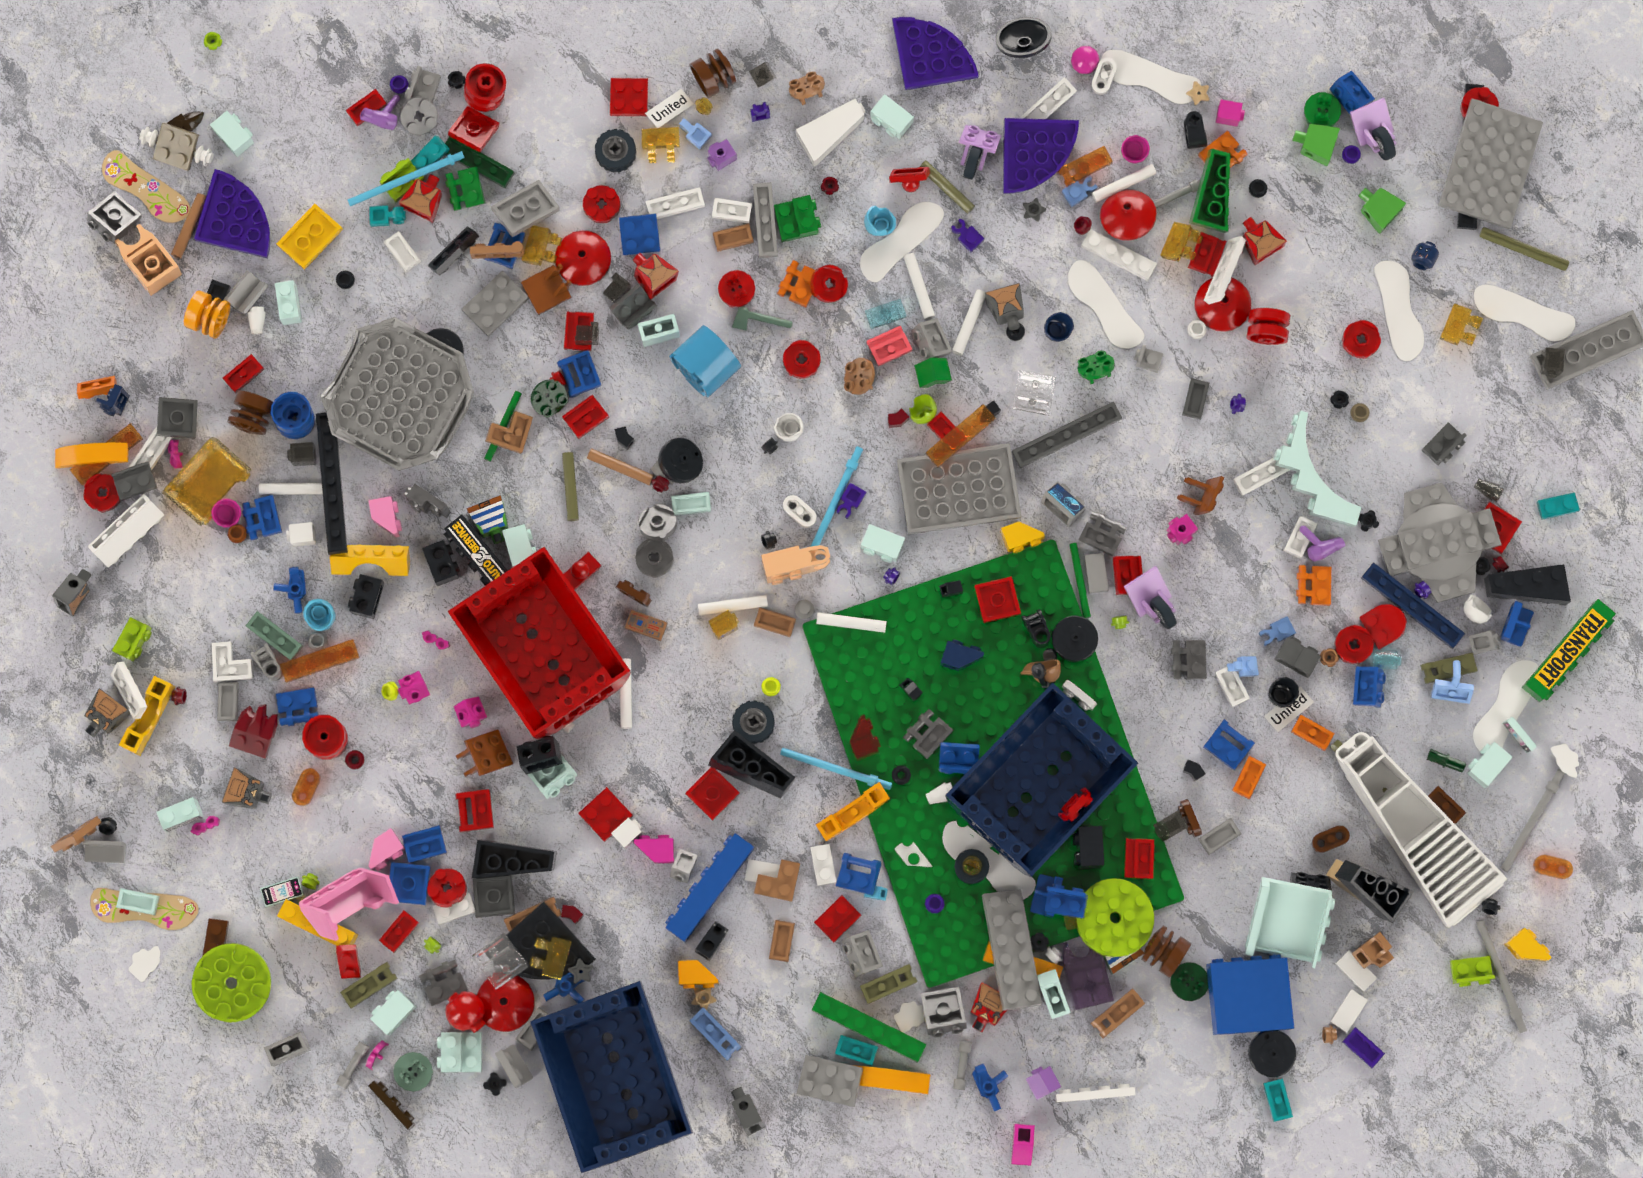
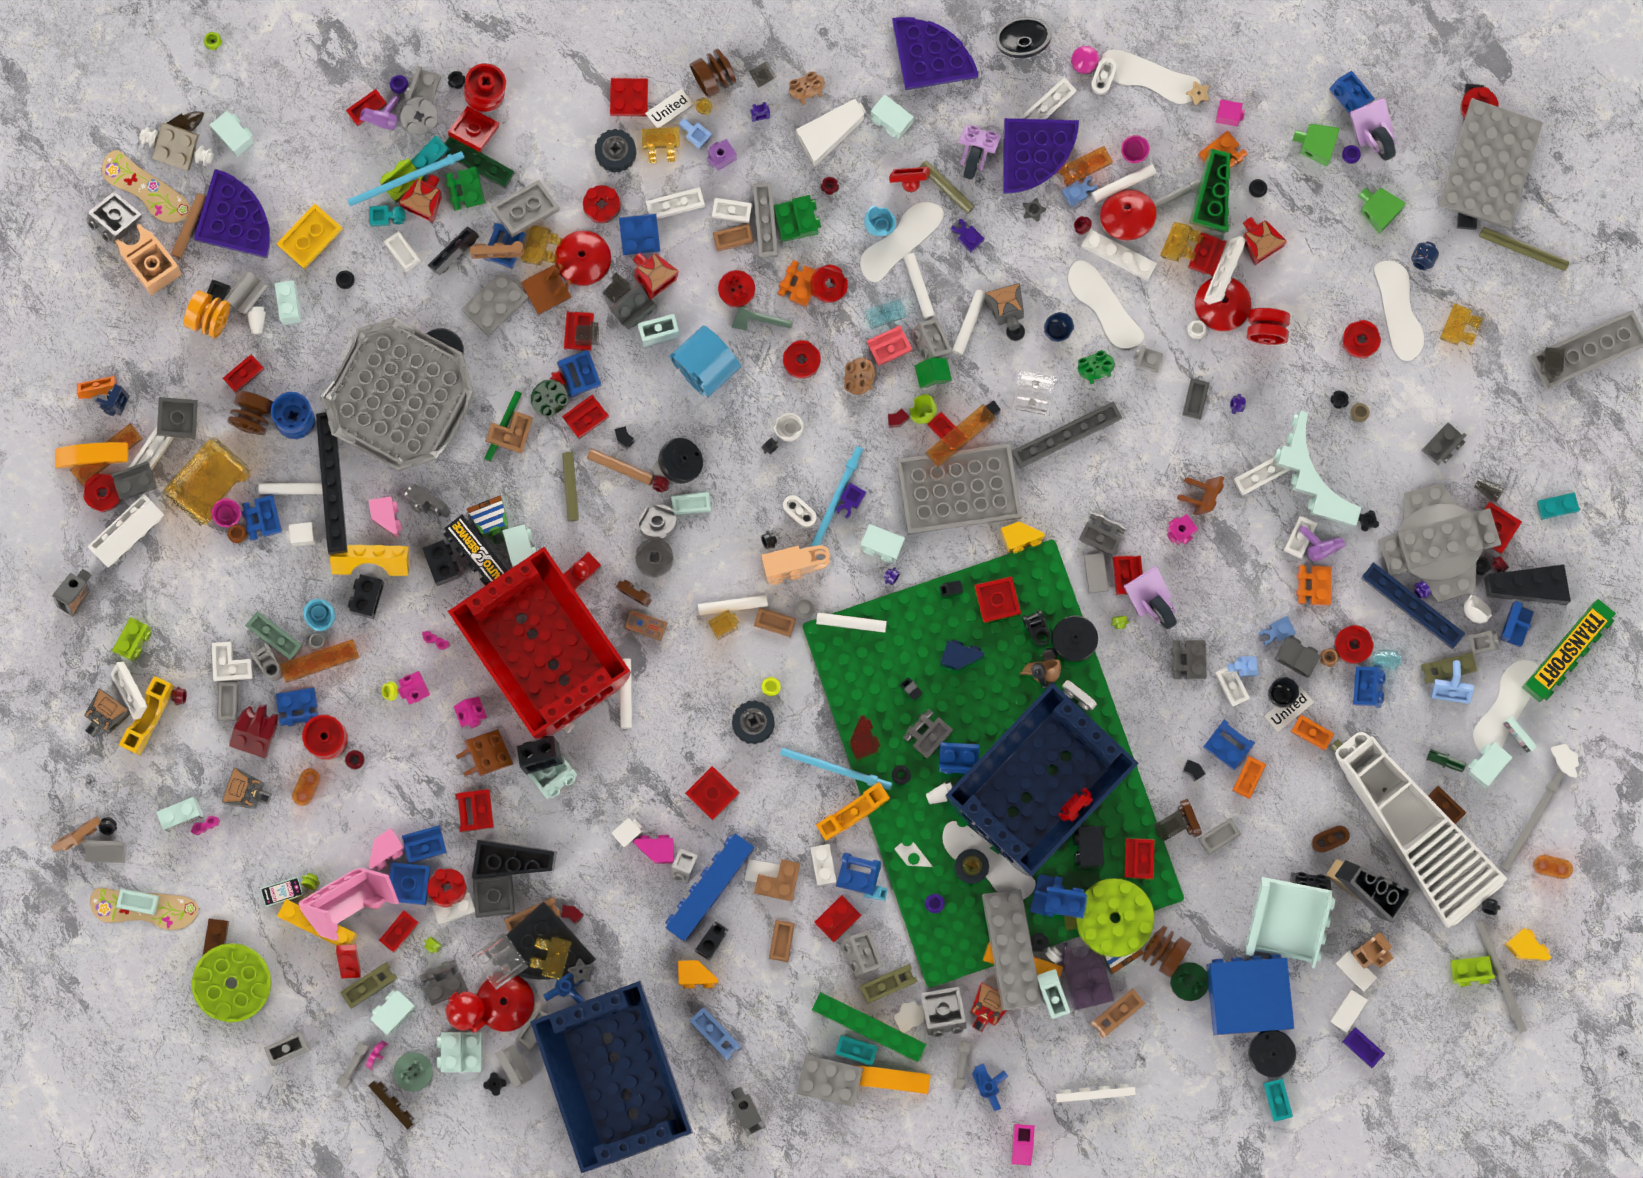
white sticker [129,946,160,982] -> none
dark pink piece [167,440,183,468] -> none
blue piece [273,567,306,614] -> none
clear smoke brick [287,442,317,466] -> none
red plate [578,787,633,842] -> none
tan plate [691,988,717,1010] -> none
black wedge [708,730,796,799] -> none
medium lavender brick [1026,1066,1061,1100] -> none
slope [1041,482,1086,527] -> none
green bar [1069,543,1091,619] -> none
black piece [1184,111,1207,149] -> none
green plate [1304,92,1341,127] -> none
medium nougat plate [1322,1025,1337,1045] -> none
red slope [1359,604,1407,650] -> none
white sticker [1474,285,1575,341] -> none

